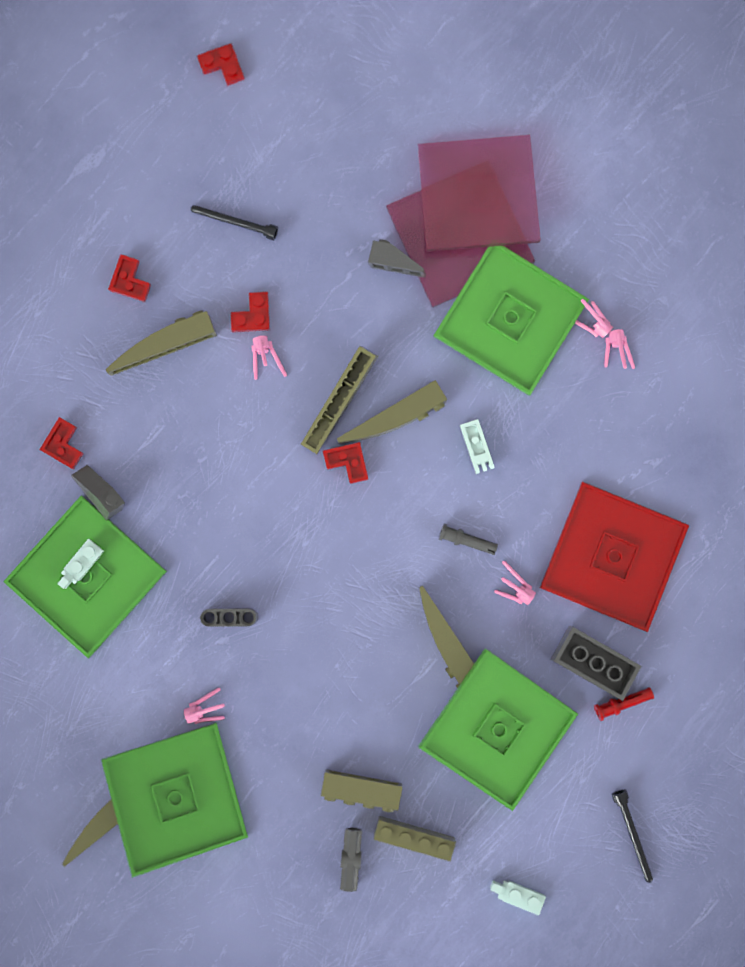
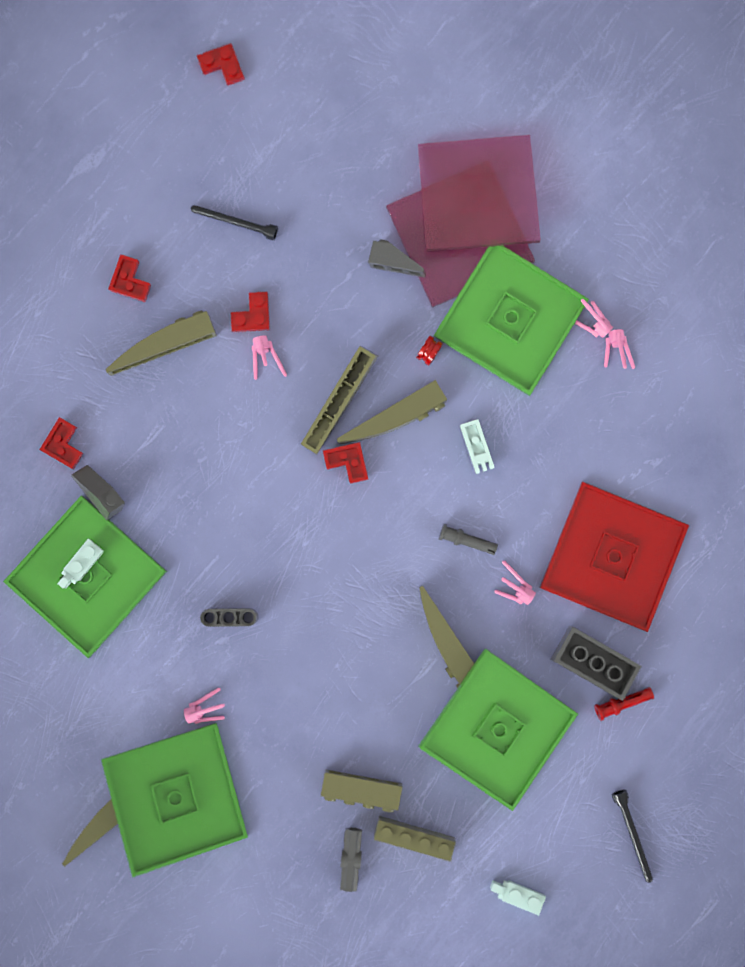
none -> red wheel [416,335,443,366]

